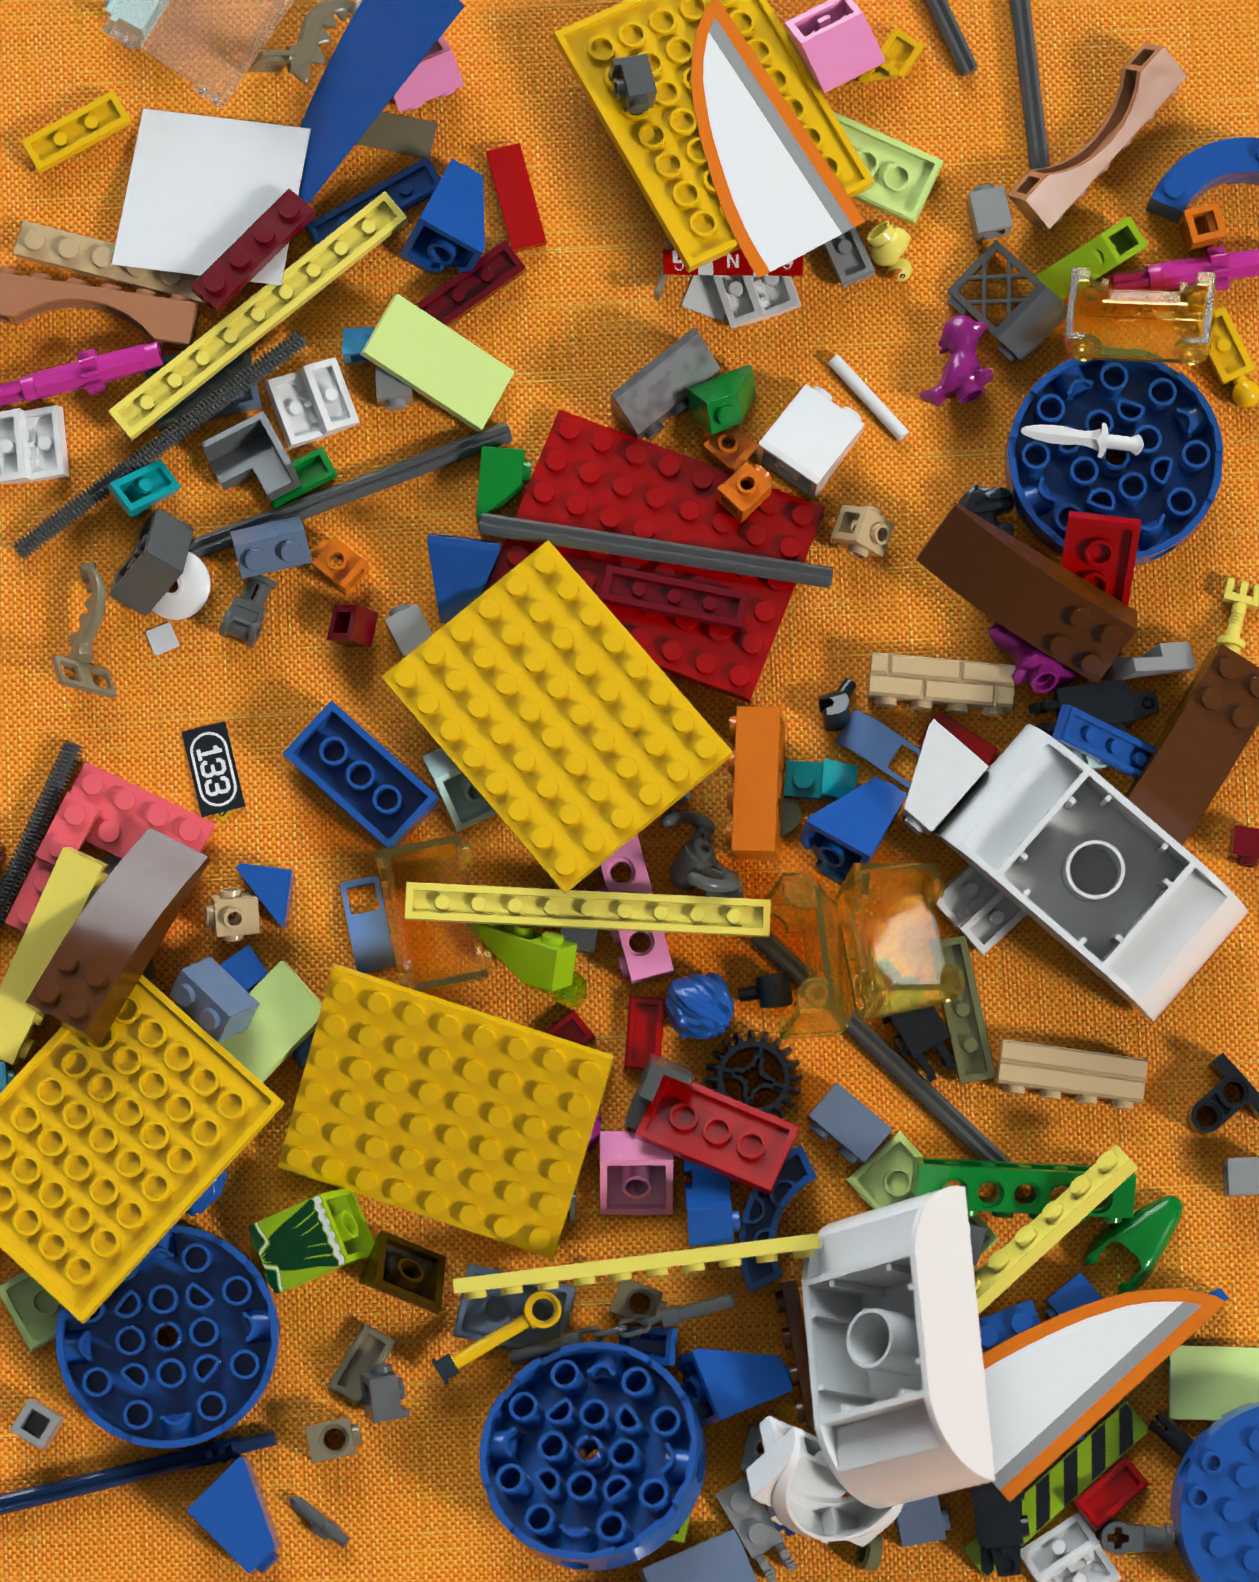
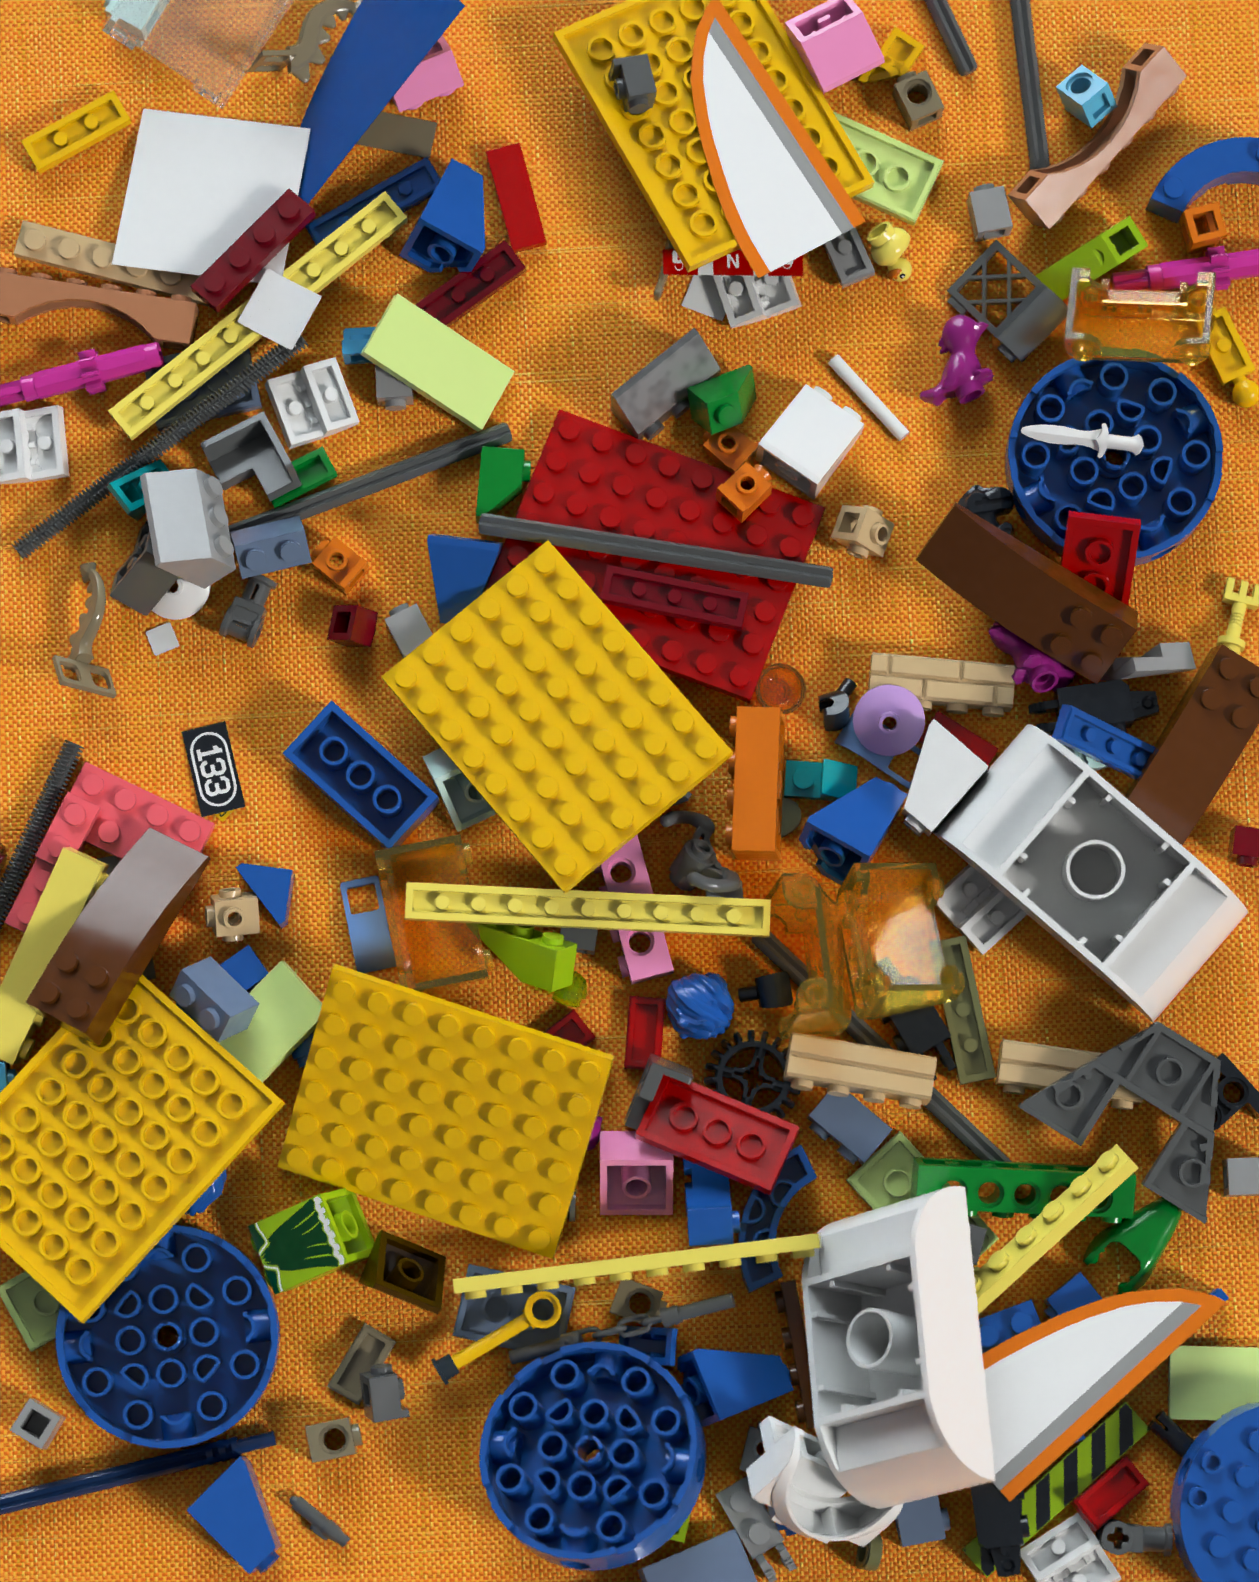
none -> slope [140,468,236,589]
none -> white sticker [238,268,322,350]
none -> clear orange piece [755,663,806,714]
none -> tan brick [783,1032,937,1109]
none -> lavender dish [853,684,925,756]
none -> dark tan brick [892,70,944,132]
none -> dark grey wing [1018,1021,1221,1224]
none -> medium azure brick [1056,65,1117,128]

